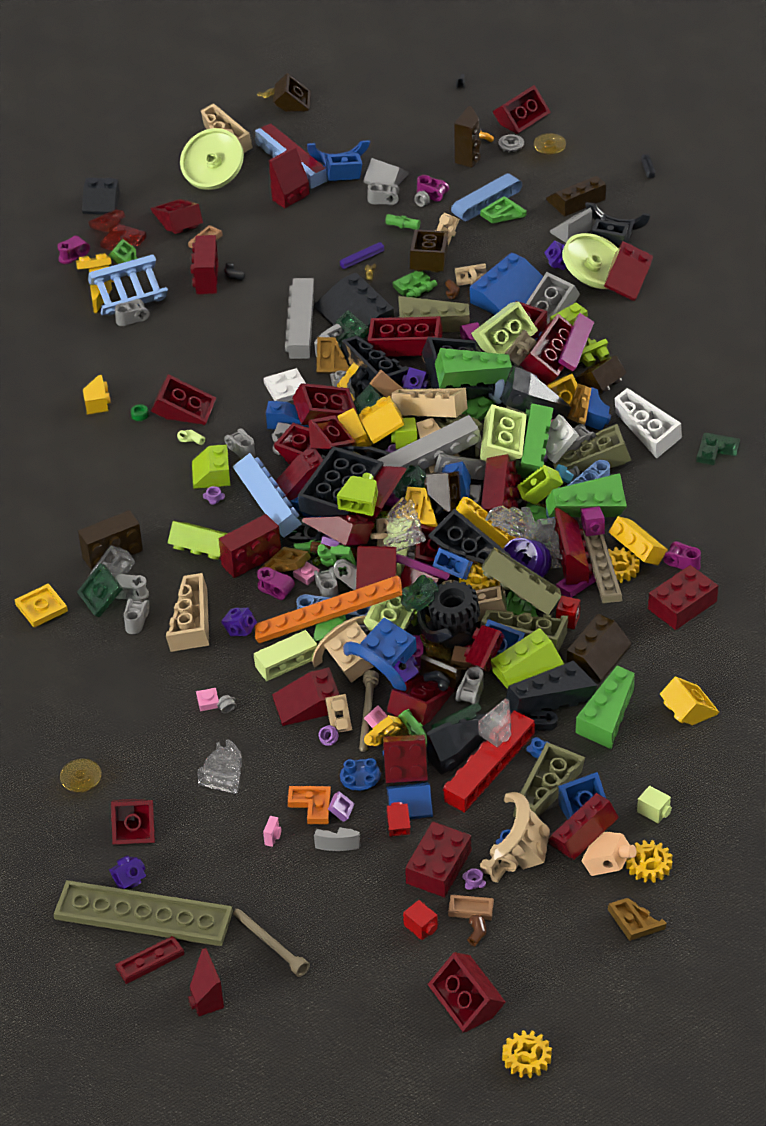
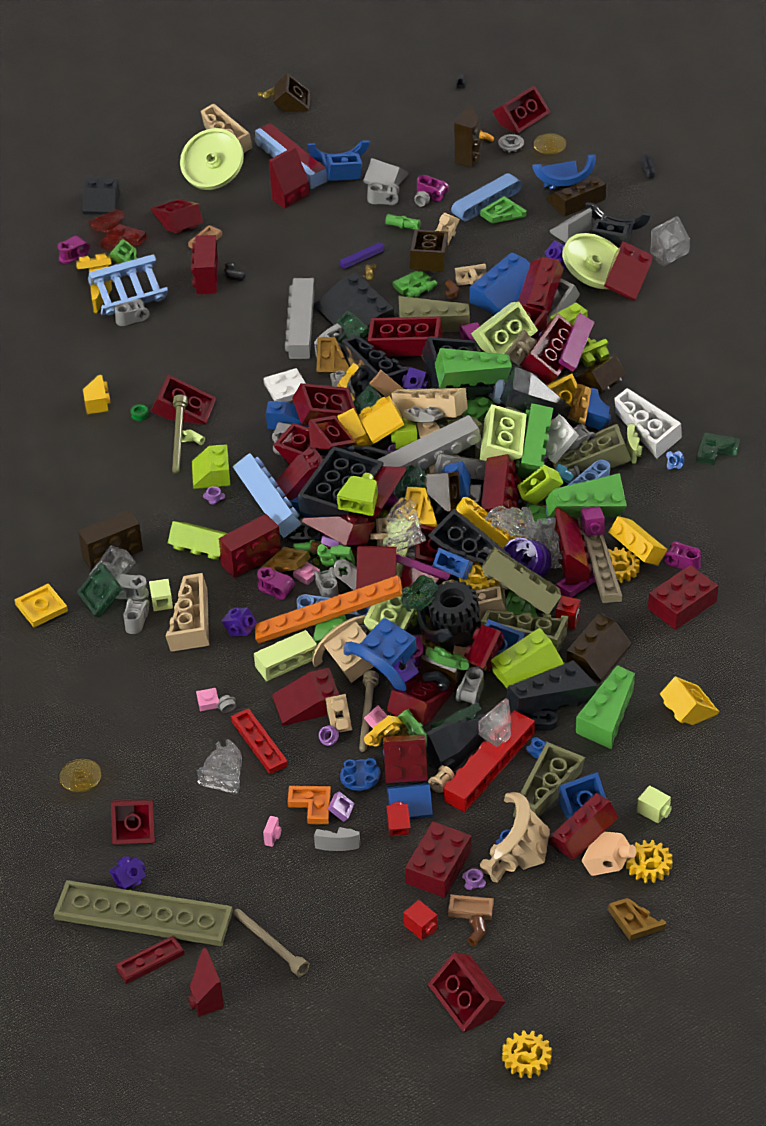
light grey piece [224,428,255,459] -> none
none -> yellowish green brick [149,579,173,611]
none -> olive piece [172,395,188,473]
none -> red plate [231,708,288,774]
none -> light grey slope [402,406,445,422]
none -> bright green plate [425,646,469,670]
none -> tan bush [428,766,455,793]
none -> dark red slope [518,257,563,315]
none -> blue piece [532,154,596,190]
none -> yellowish green slope [627,424,642,464]
none -> clear slope [650,216,690,266]
none -> plate [666,451,684,470]

